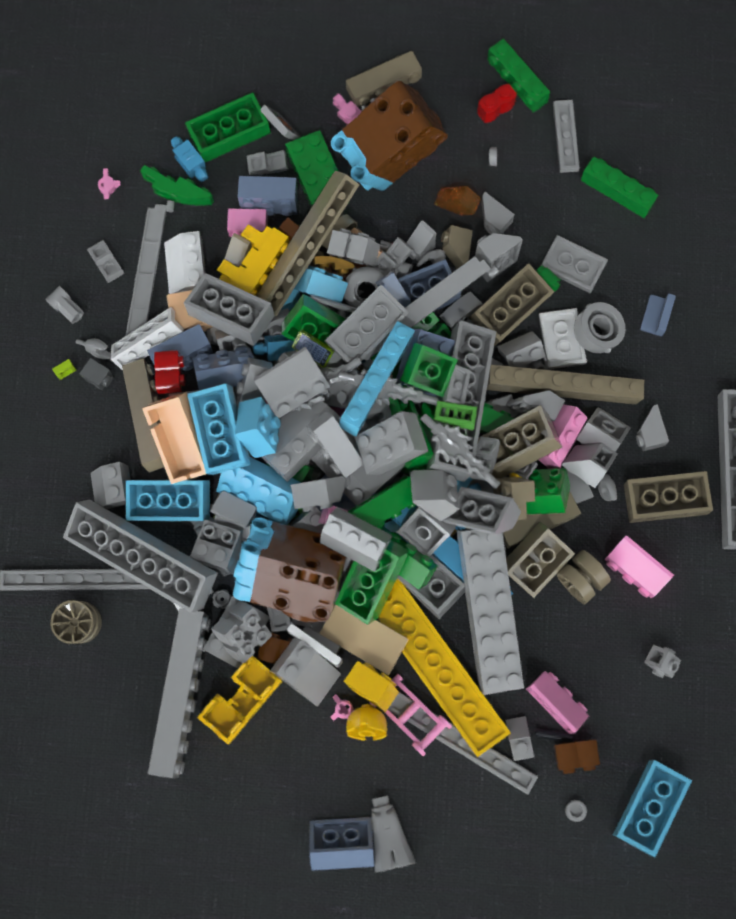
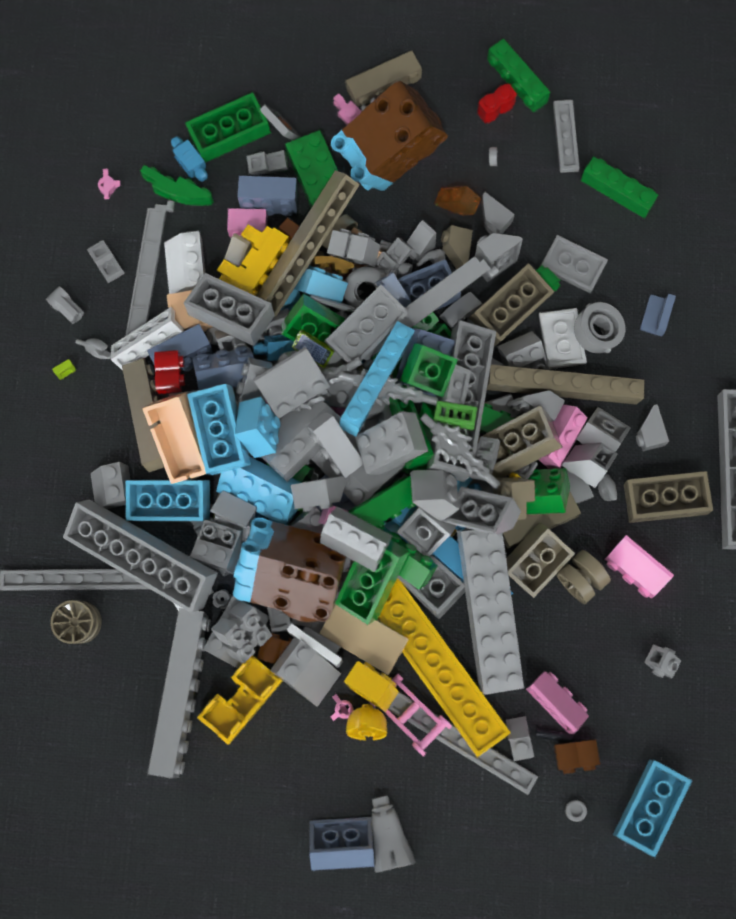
dark grey brick [79,358,113,391] -> none

